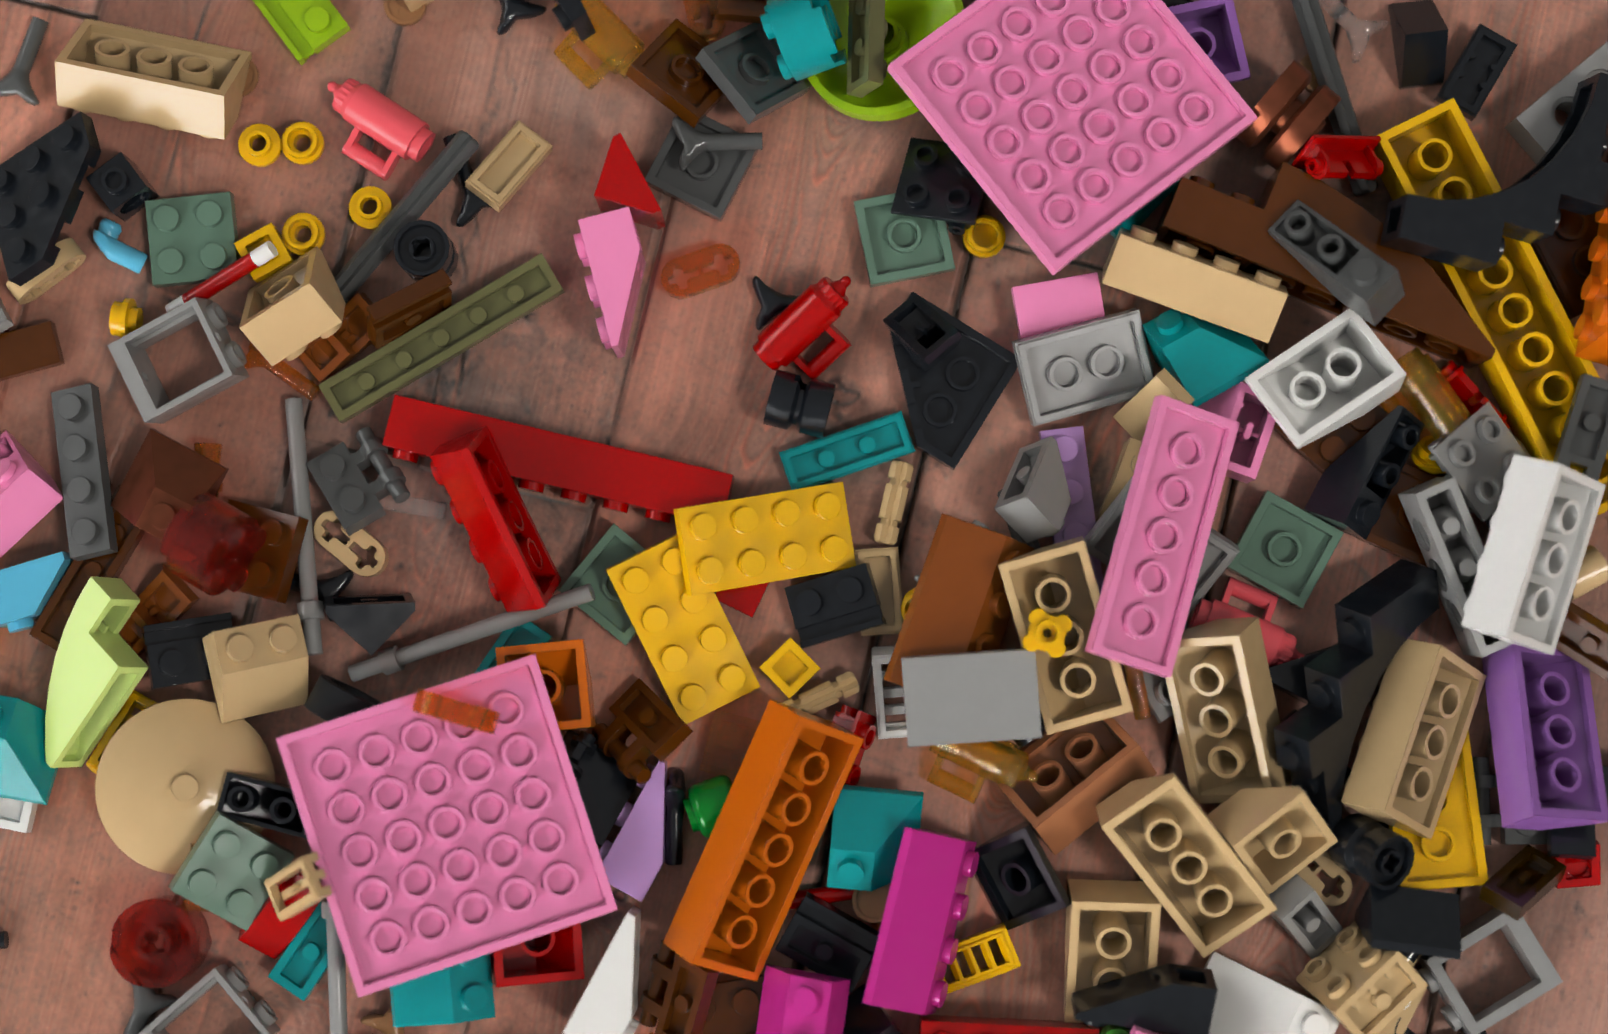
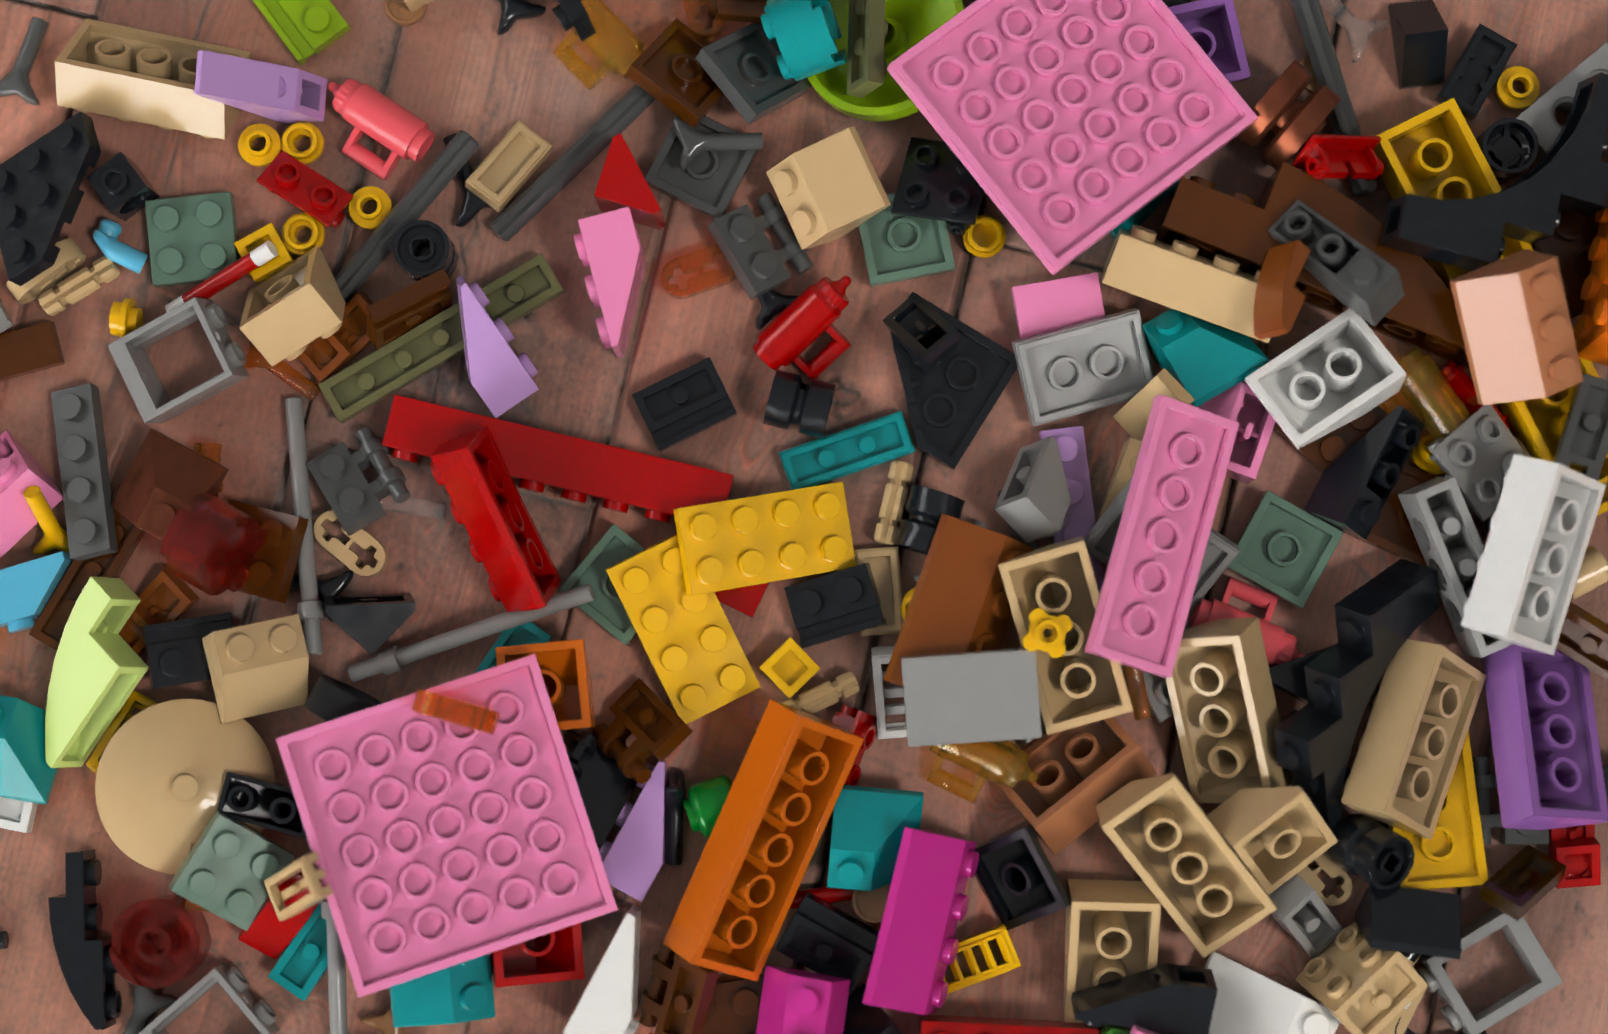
black tile [1547,824,1596,860] -> none
none -> yellow piece [23,485,69,555]
none -> tan axle [38,255,120,316]
none -> black slope [48,849,122,1030]
none -> lavender slope [194,50,327,124]
none -> red hinge [257,150,354,229]
none -> lavender slope [456,275,539,418]
none -> dark grey axle [491,84,655,241]
none -> black plate [632,357,738,452]
none -> dark grey plate [708,193,814,300]
none -> tan slope [766,126,891,250]
none -> black wheel [894,485,965,555]
none -> dark orange slope [1253,240,1311,340]
none -> slope [1450,249,1584,405]
none -> black wheel [1476,118,1539,185]
none -> yellow plate [1495,66,1540,110]

